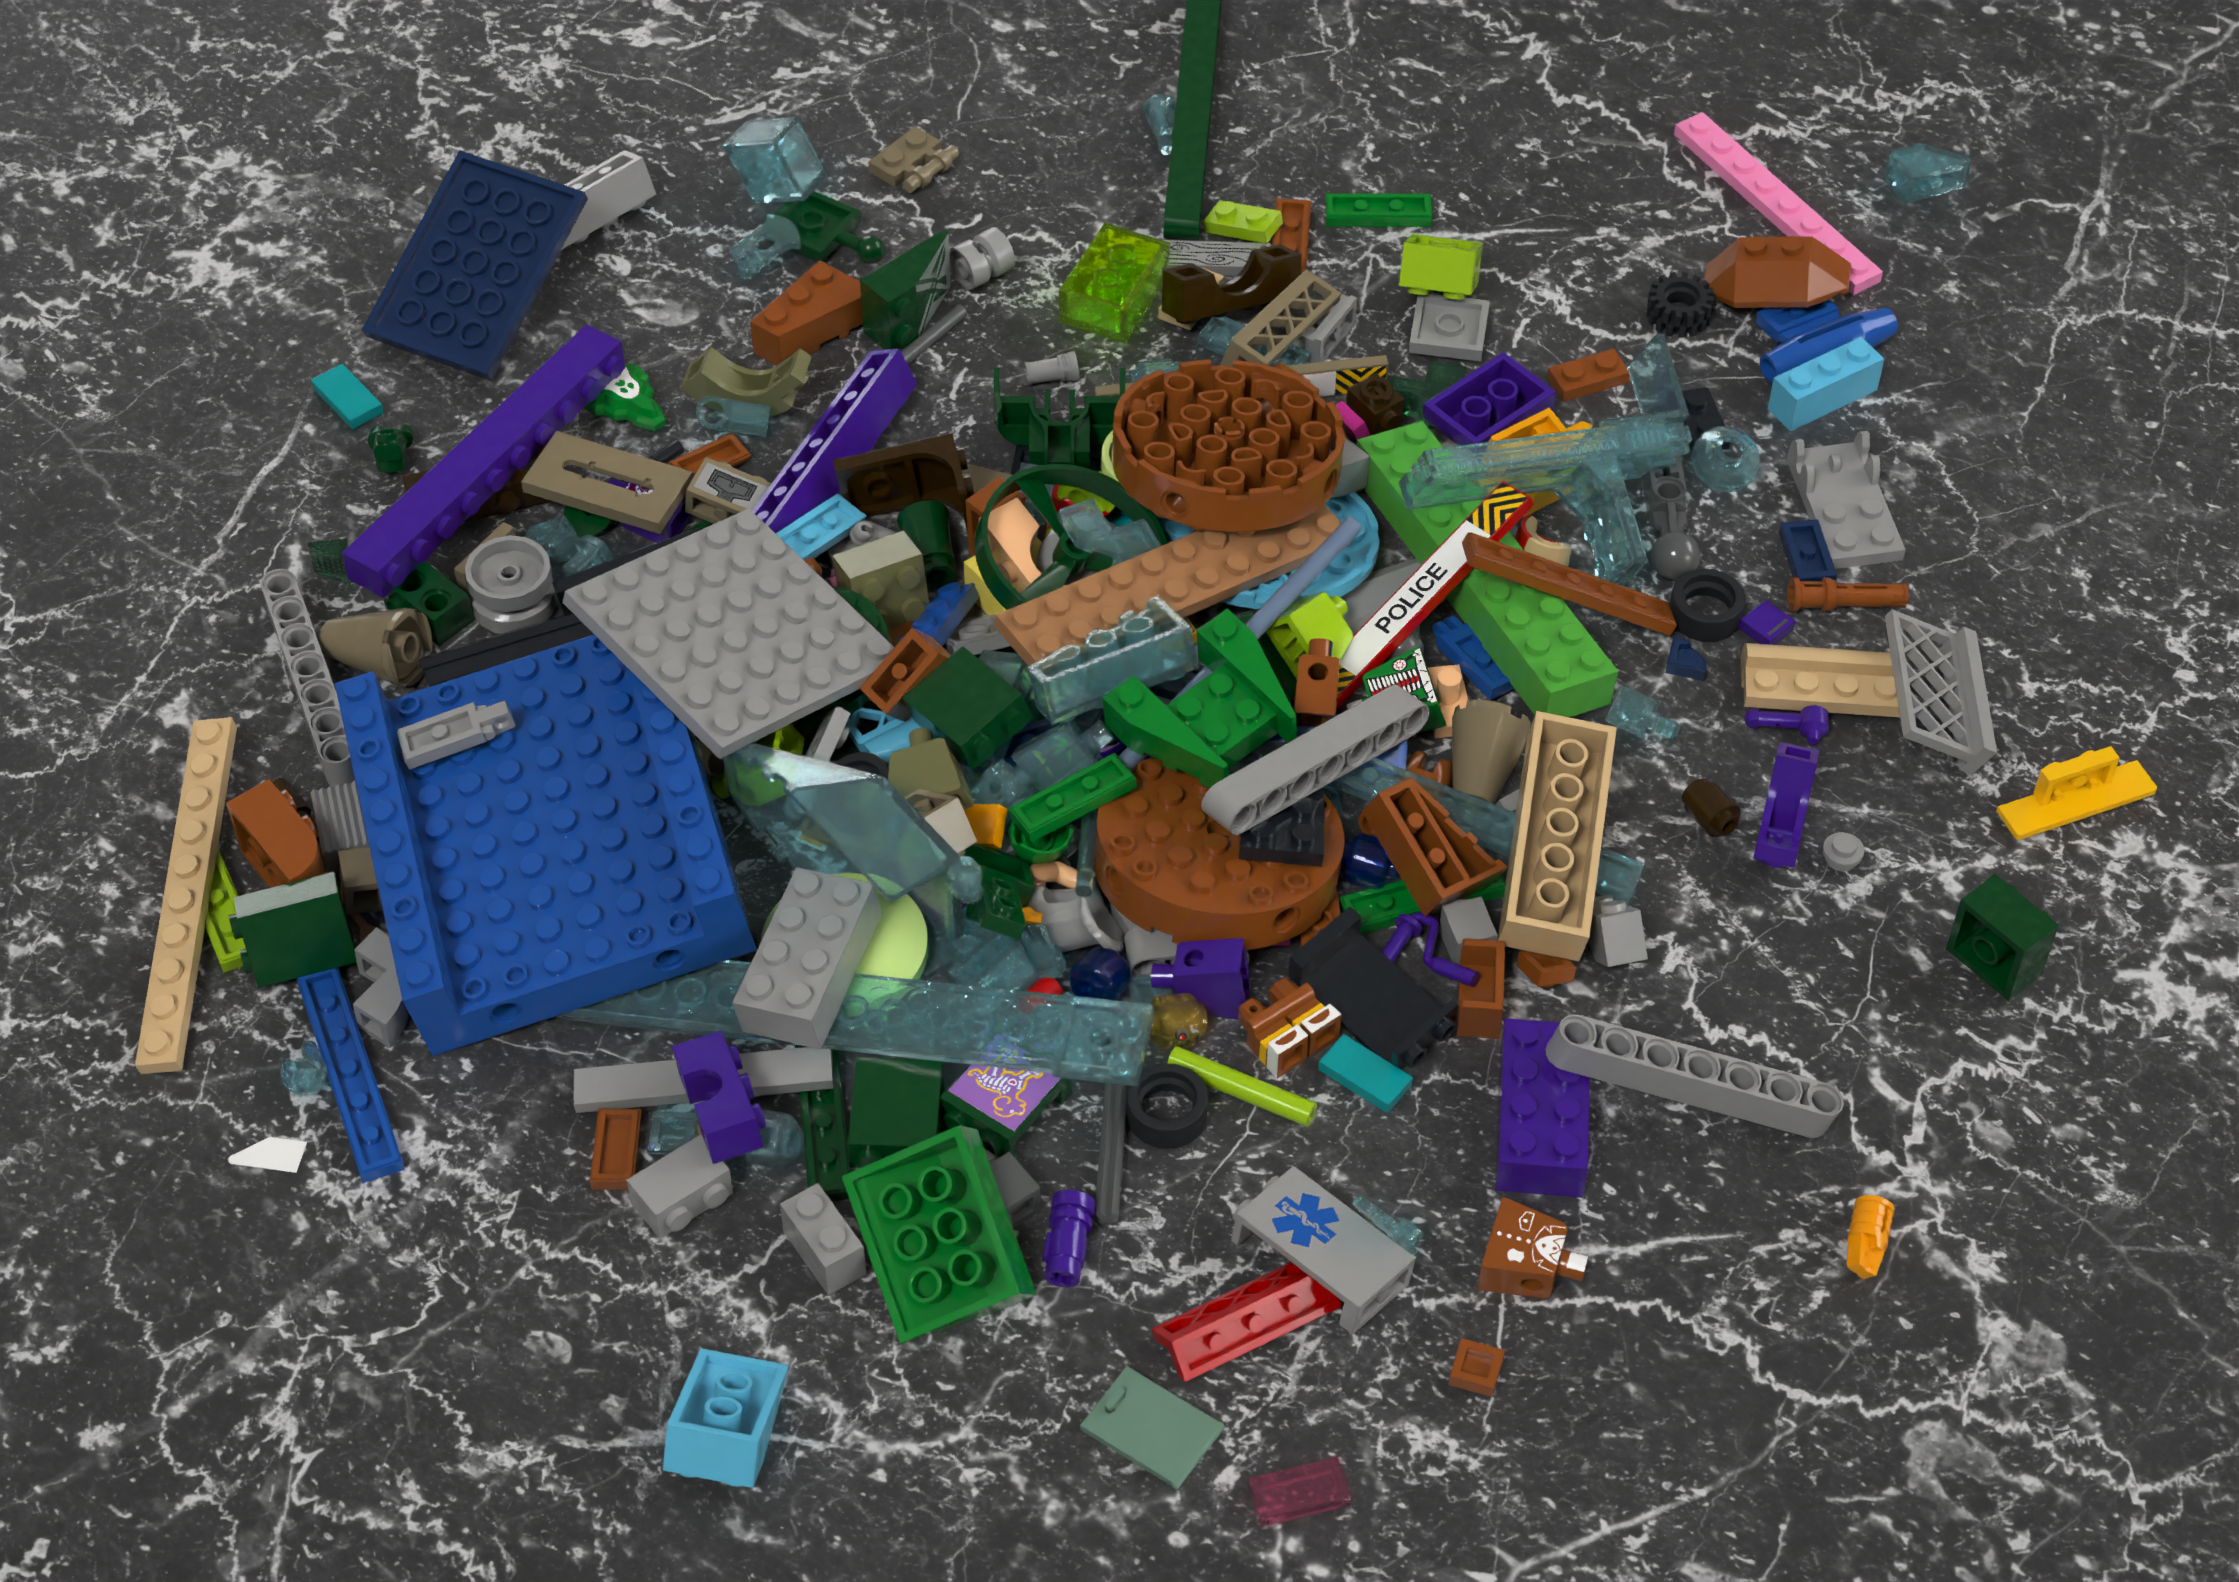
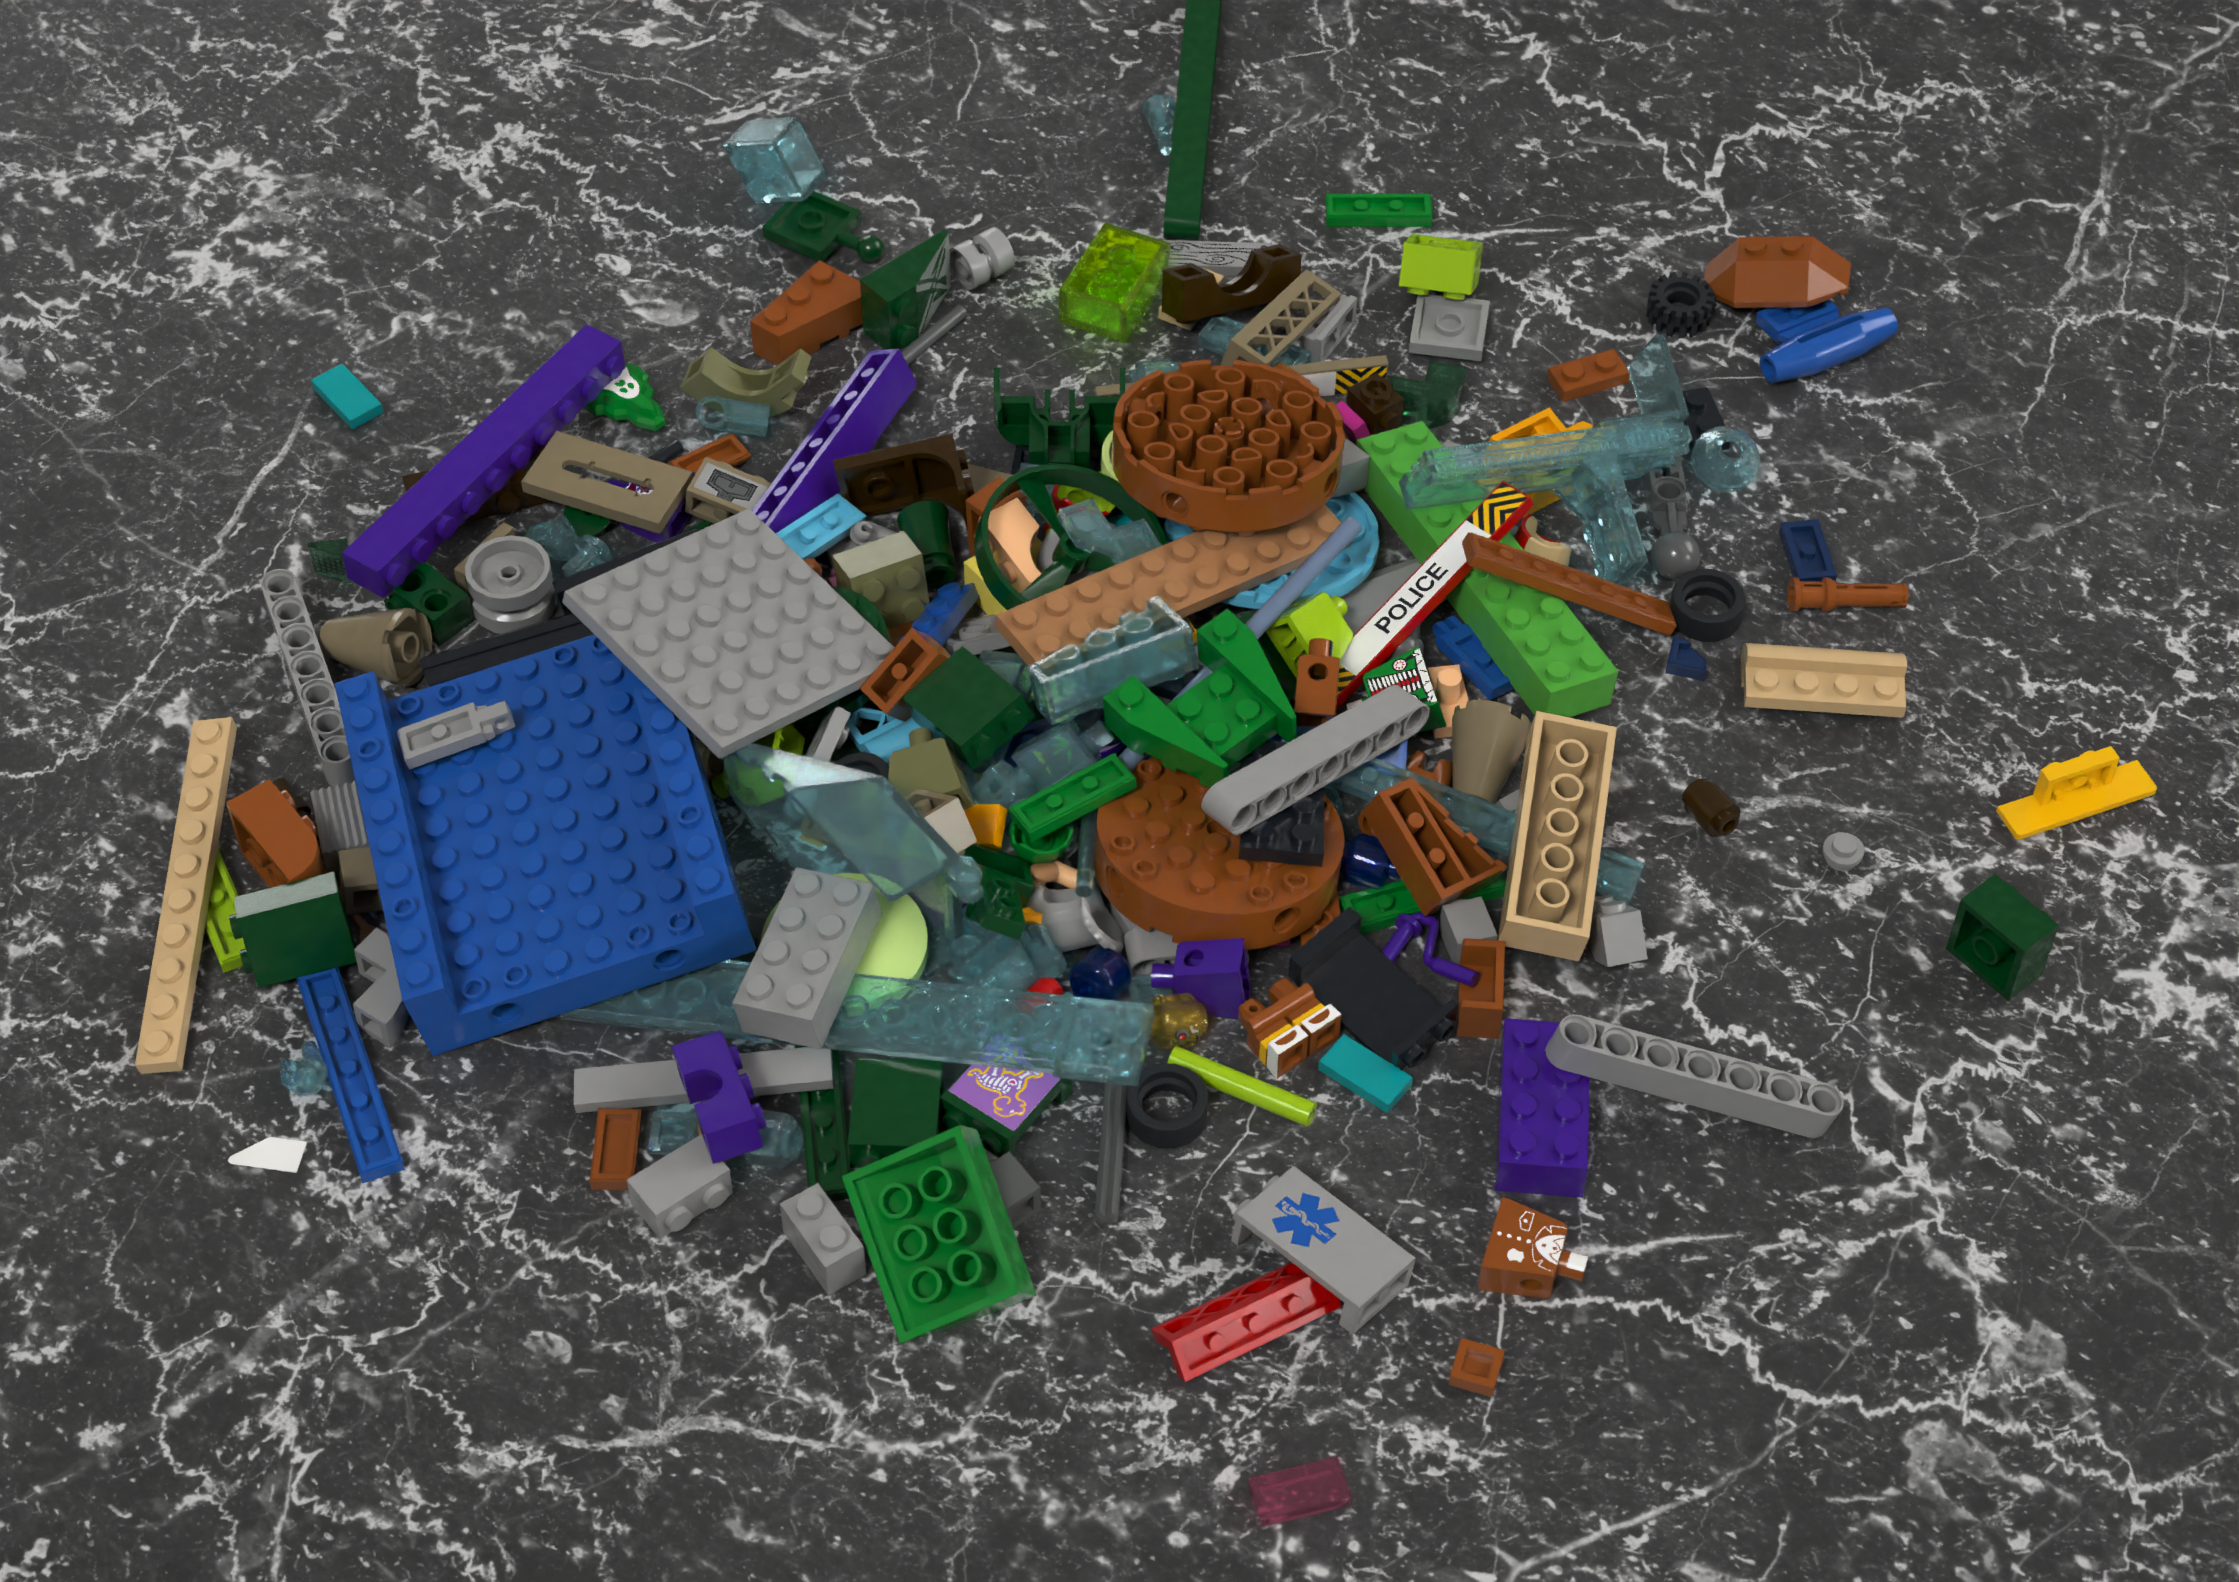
dark blue plate [362,150,588,381] -> none
dark green plate [368,424,414,472] -> none
light grey brick [559,150,657,254] -> none
medium azure slope [663,1348,789,1488] -> none
clear light blue piece [730,214,801,279] -> none
dark tan plate [869,126,959,193] -> none
light grey pin [1024,351,1080,385] -> none
dark purple axle [1042,1190,1096,1287] -> none
sand green container [1080,1366,1225,1490] -> none
lime plate [1203,200,1283,244] -> none
dark orange tile [1272,198,1311,274] -> none
clear light blue piece [1351,1195,1425,1258] -> none
dark purple brick [1423,352,1556,461] -> none
dark orange plate [1516,951,1576,987] -> none
clear light blue plate [1605,685,1682,739] -> none
bright pink plate [1674,112,1883,295] -> none
dark purple tile [1739,600,1796,645] -> none
dark purple piece [1744,705,1829,745] -> none
dark purple arch [1753,742,1820,868] -> none
medium azure brick [1768,337,1884,431] -> none
light grey hinge [1787,431,1906,569] -> none
light orange hinge [1847,1195,1895,1279] -> none
clear light blue slope [1884,143,1972,204] -> none
light grey fence [1885,609,1997,775] -> none

